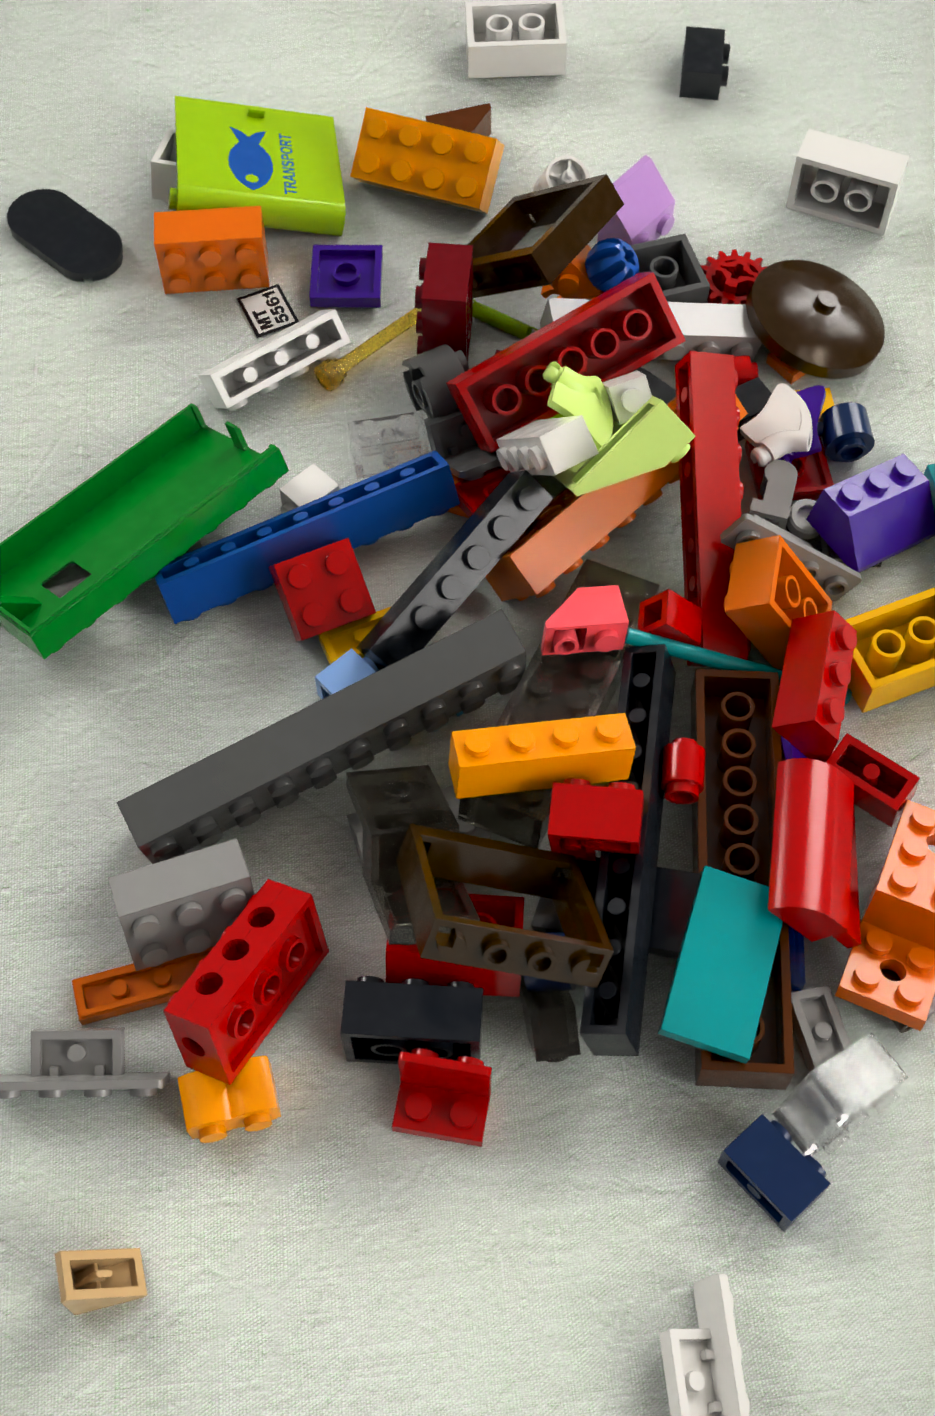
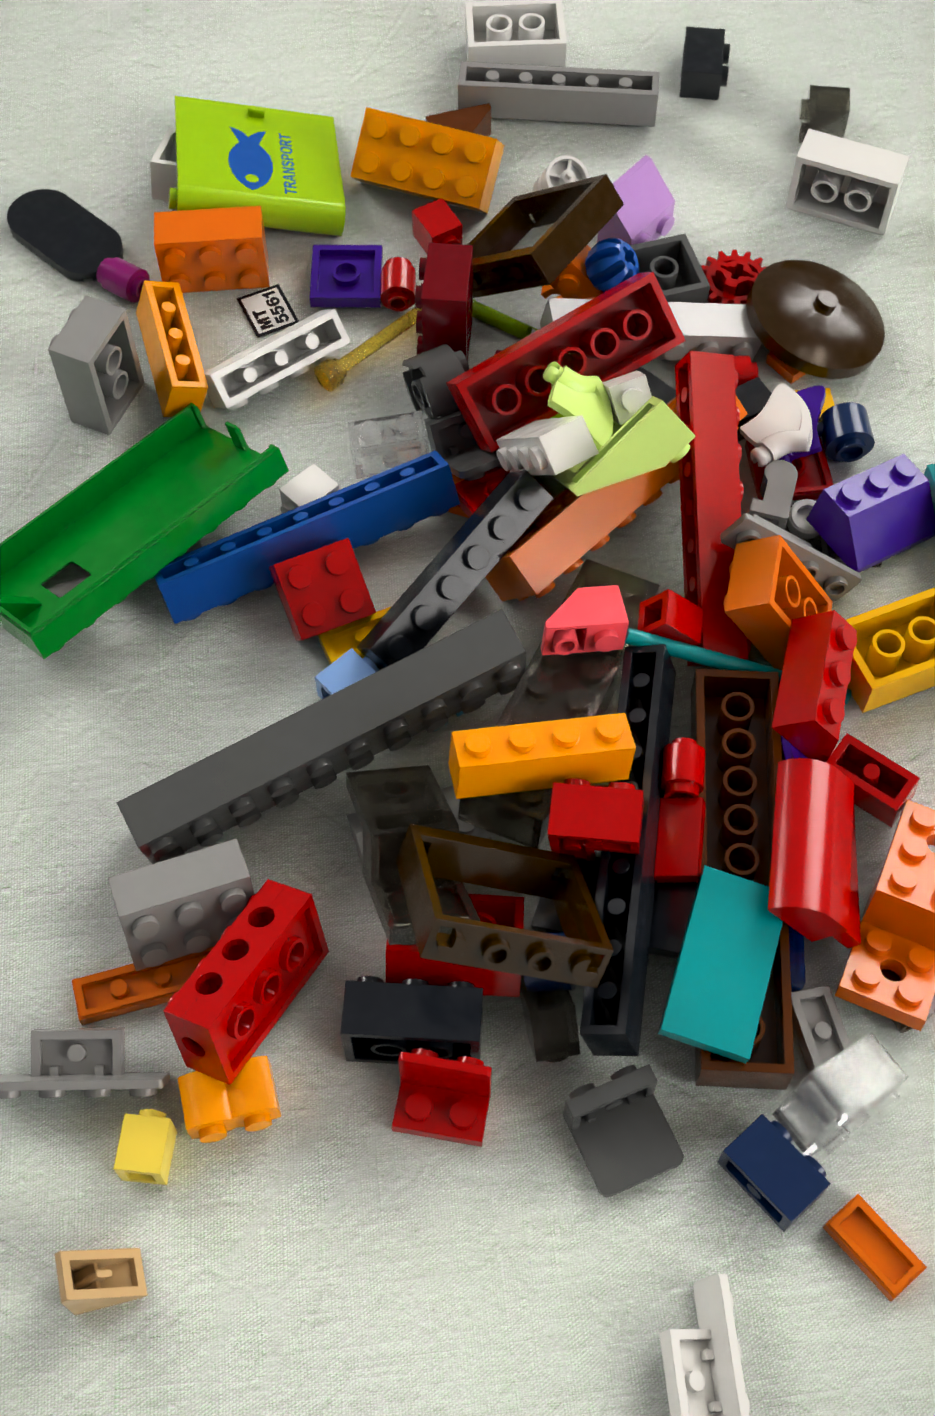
none -> light grey brick [48,296,145,435]
none -> magenta brick [96,257,150,303]
none -> light yellow brick [113,1109,177,1185]
none -> light orange brick [136,280,208,417]
none -> red brick [380,257,416,311]
none -> red brick [412,198,463,254]
none -> light grey brick [458,62,659,126]
none -> dark grey bracket [563,1064,684,1198]
none -> red tile [654,797,706,883]
none -> clear smoke slope [798,85,850,143]
none -> orange tile [822,1194,927,1302]

